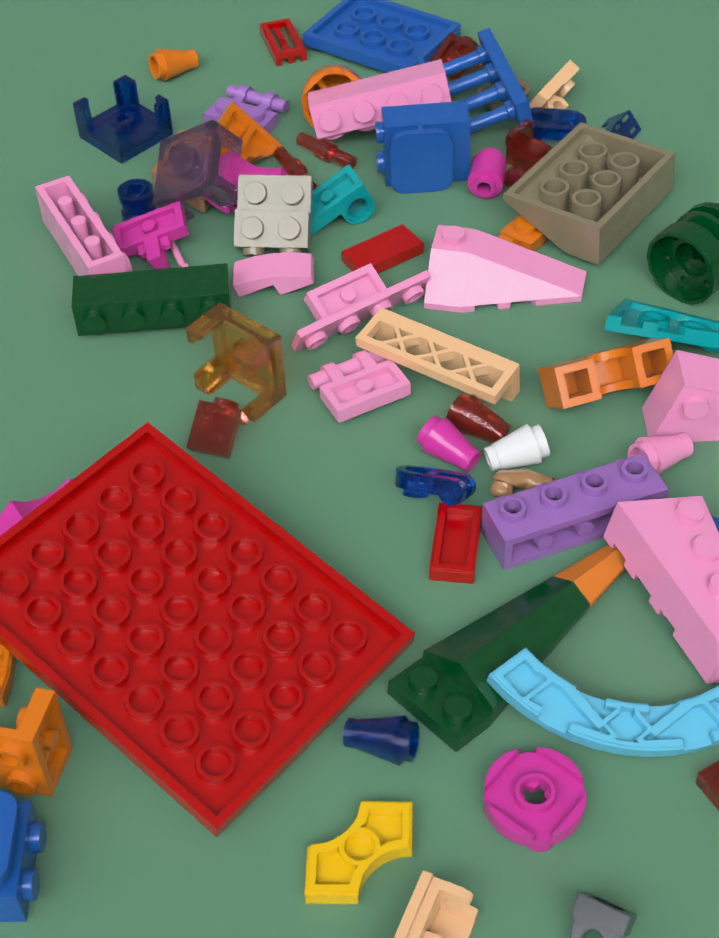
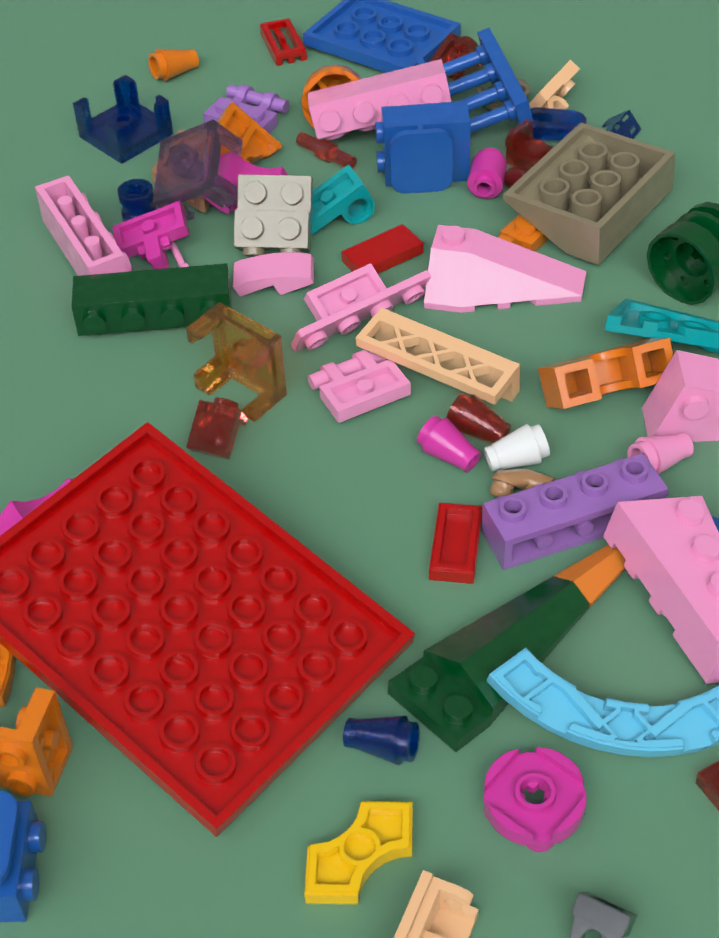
clear red bar [274,147,317,190] -> none
clear blue plate [394,465,476,506] -> none

